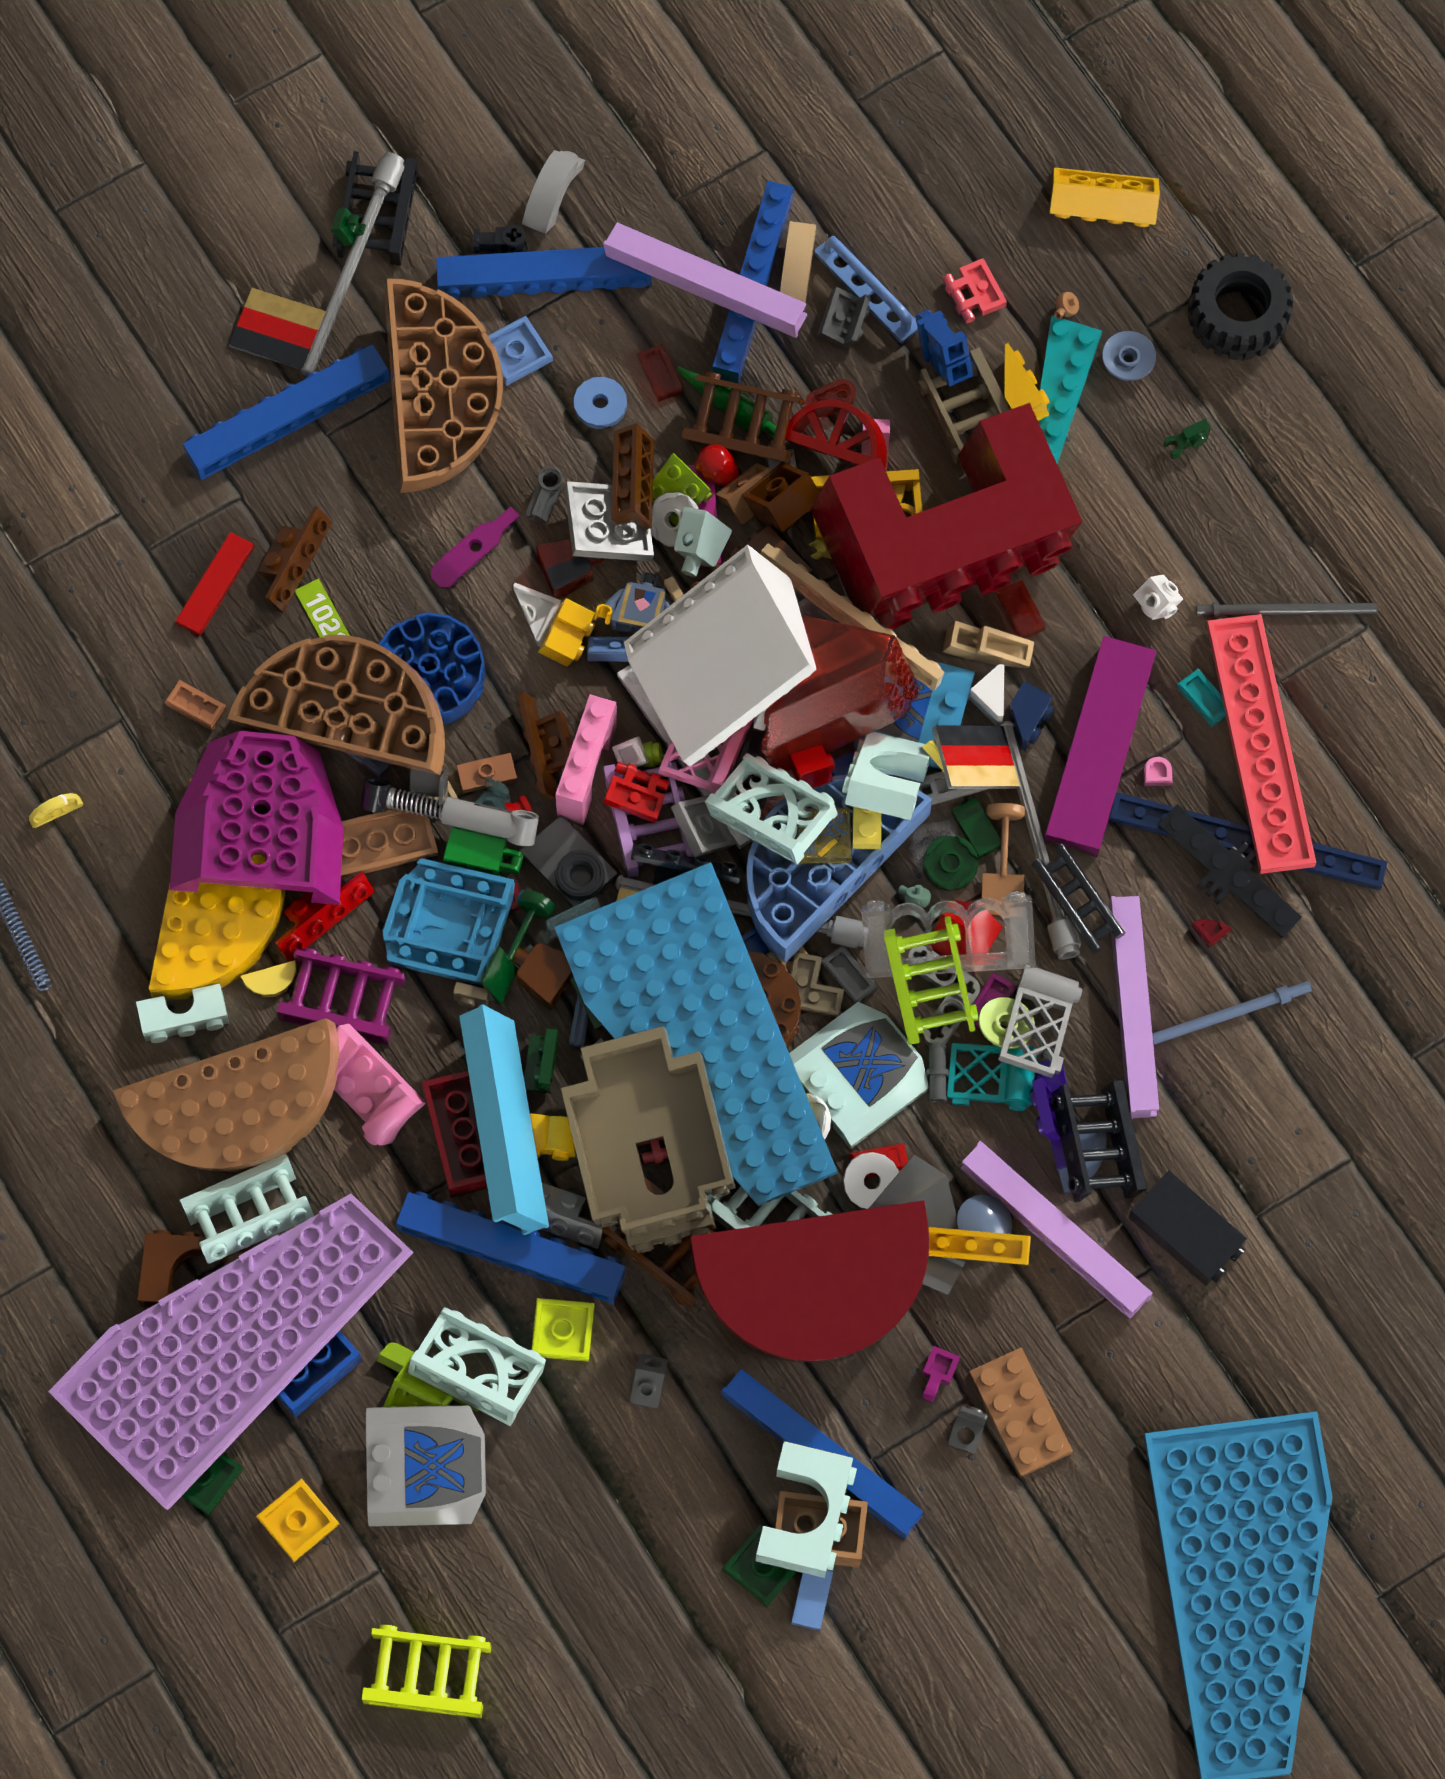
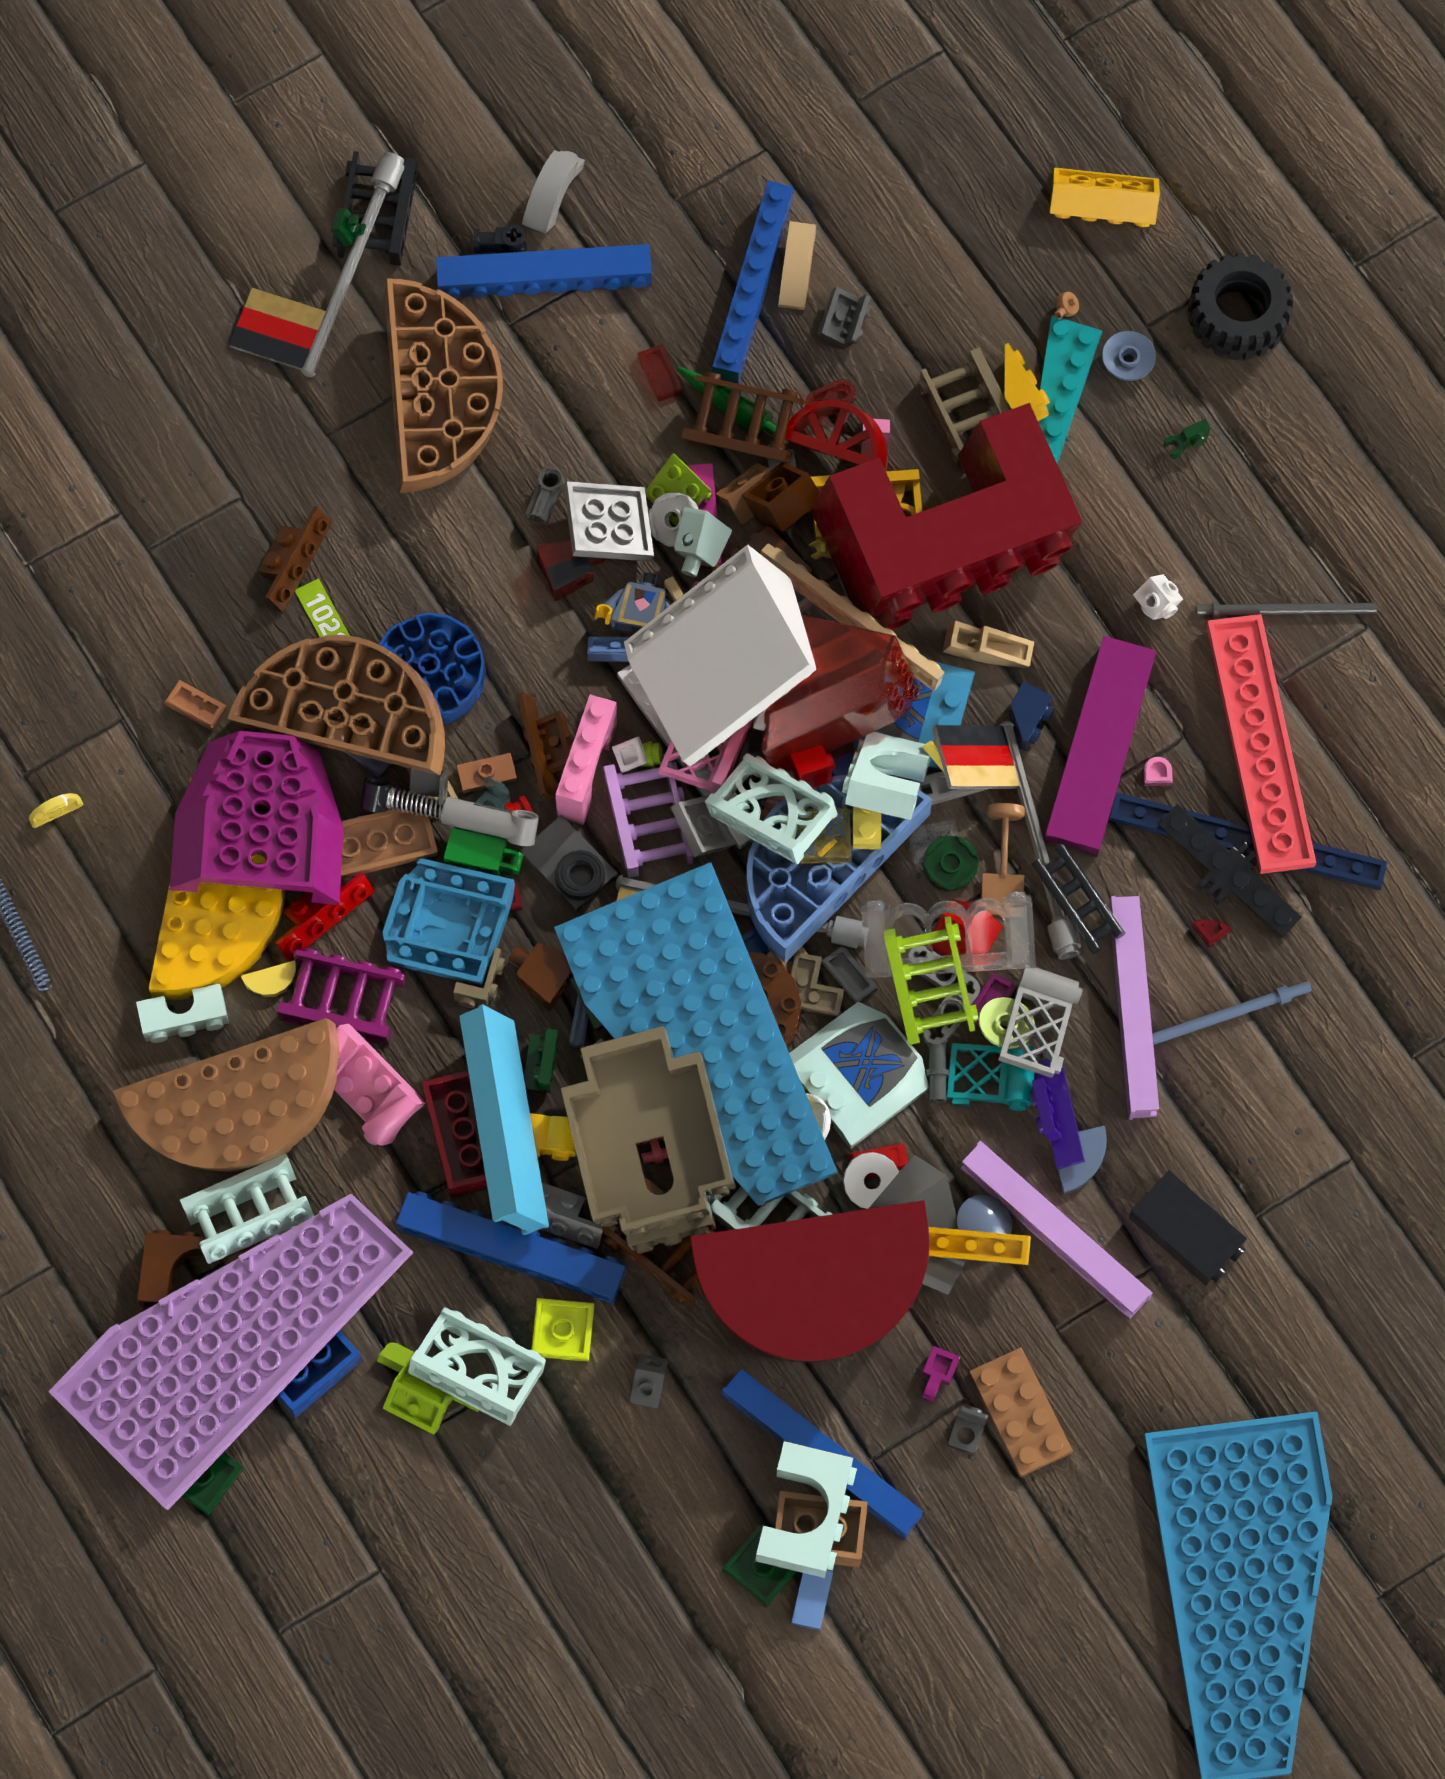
red tile [176,532,255,636] -> none
blue brick [183,344,390,480] -> none
yellow plate [256,1479,339,1562] -> none
neon yellow fence [362,1625,491,1718] -> none
wedge [366,1405,486,1526] -> none
magenta piece [431,507,520,588] -> none
dark green piece [480,890,555,1005] -> none
medium blue tile [488,315,553,386] -> none
white tile [513,583,561,647] -> none
yellow brick [538,598,595,667] -> none
clear light blue tile [546,897,600,939] -> none
medium blue tile [574,377,627,429] -> none
lavender tile [603,222,807,338] -> none
red plate [603,762,670,823] -> none
reddish brown fence [611,423,654,530] -> none
black bracket [631,844,742,885] -> none
red hair [695,444,739,488] -> none
medium blue piece [815,236,918,344] -> none
sand green piece [898,885,931,910] -> none
blue hips [915,310,973,387] -> none
coral plate [942,258,1007,323] -> none
dark green tile [951,798,1001,859] -> none
white slope [969,664,1004,726] -> none
clear red plate [997,580,1046,639] -> none
black fence [1051,1080,1147,1202] -> none
teal tile [1176,669,1226,727] -> none

